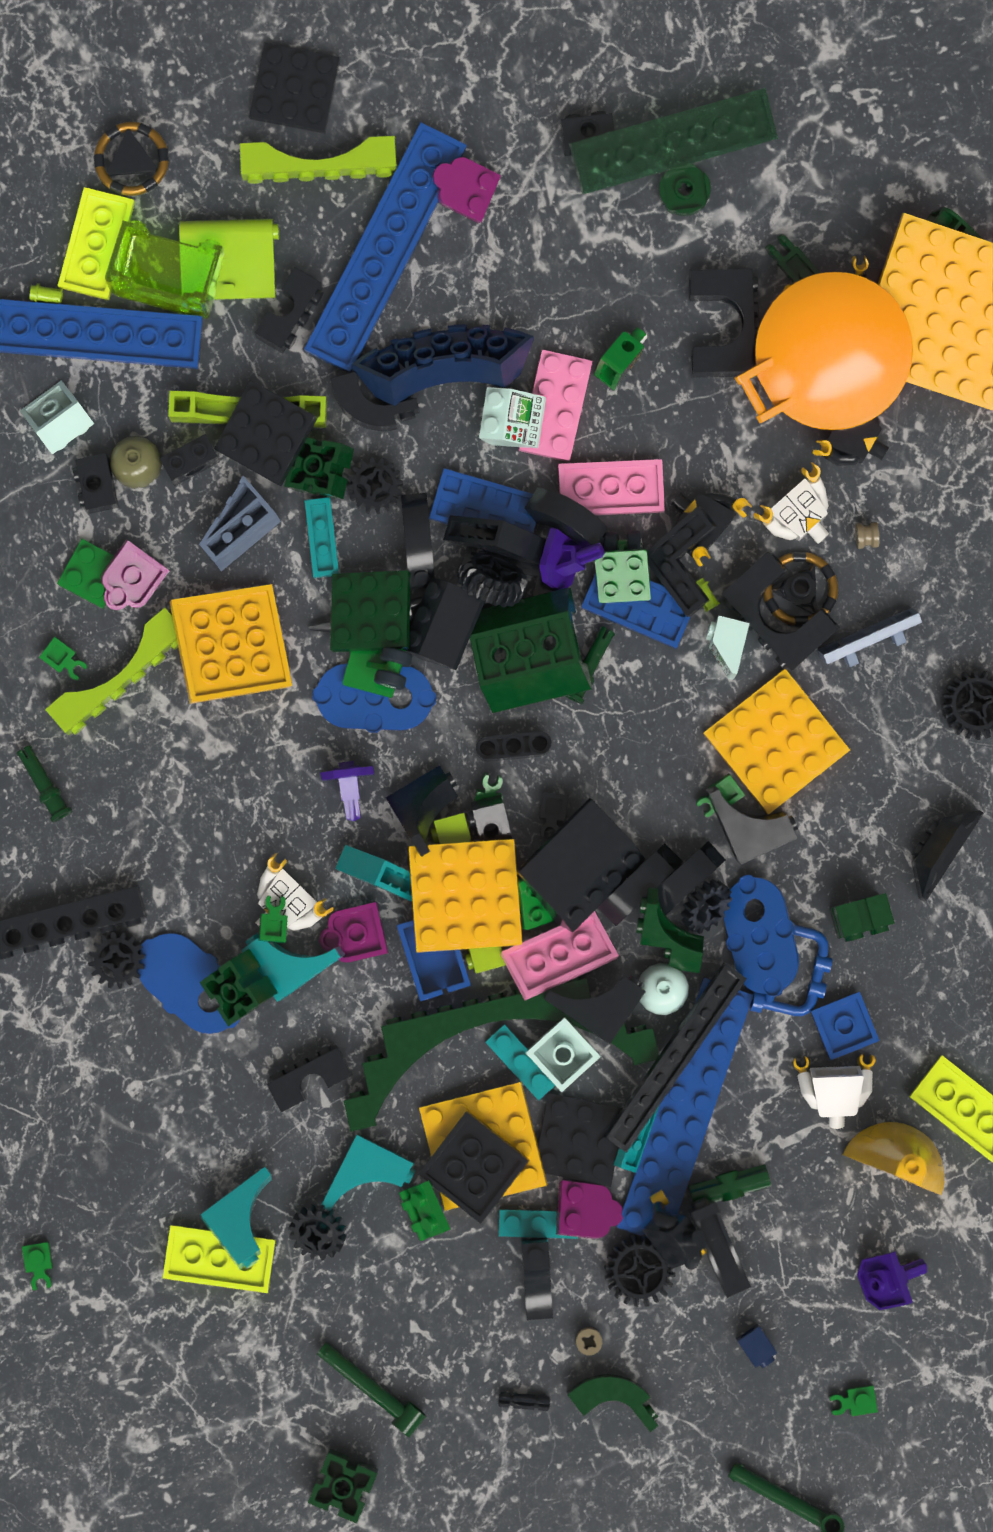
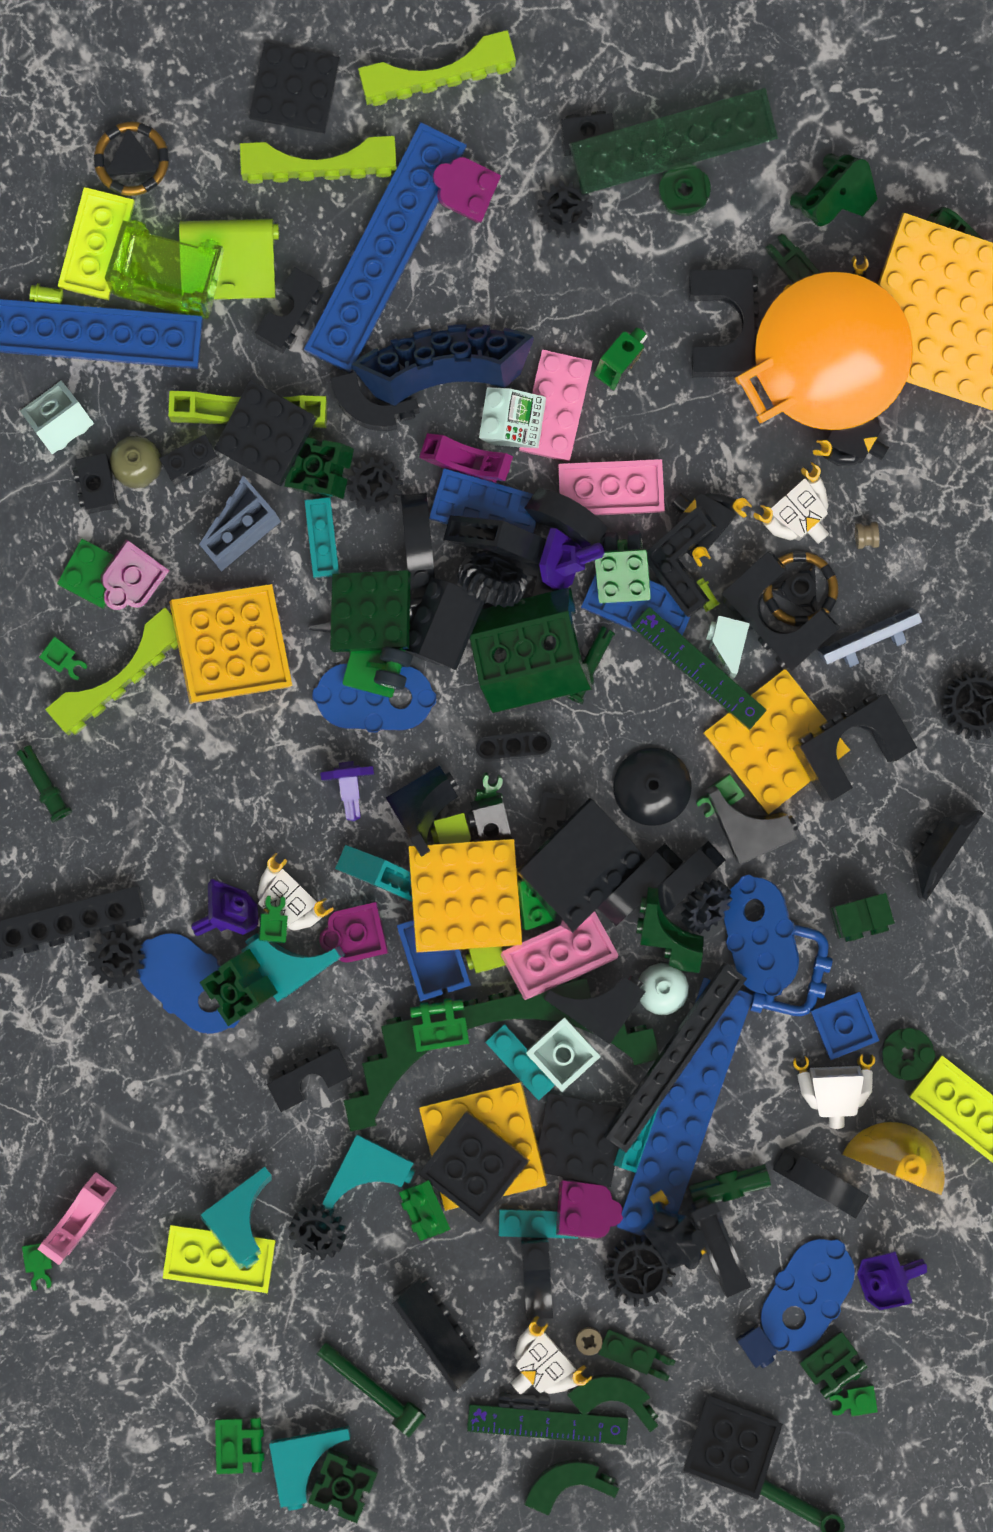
none -> bright pink arch [38,1172,117,1265]
none -> dark purple piece [191,879,258,936]
none -> green plate [215,1417,265,1474]
none -> teal arch [269,1426,351,1511]
none -> lime arch [358,30,516,106]
none -> black slope [391,1278,482,1392]
none -> green plate [410,998,469,1052]
none -> magenta arch [419,433,513,483]
none -> dark green tile [467,1404,628,1445]
none -> white torso [511,1316,592,1394]
none -> dark green arch [524,1459,619,1516]
none -> black gear [537,181,593,238]
none -> dark green hinge [598,1329,676,1381]
none -> black dish [613,748,692,826]
none -> dark green tile [632,607,767,730]
none -> black plate [681,1396,783,1501]
none -> blue piece [761,1239,855,1351]
none -> black arch [773,1147,869,1219]
none -> dark green piece [790,153,878,227]
none -> black arch [793,692,917,802]
none -> dark green plate [799,1331,868,1399]
none -> dark green plate [881,1028,935,1081]

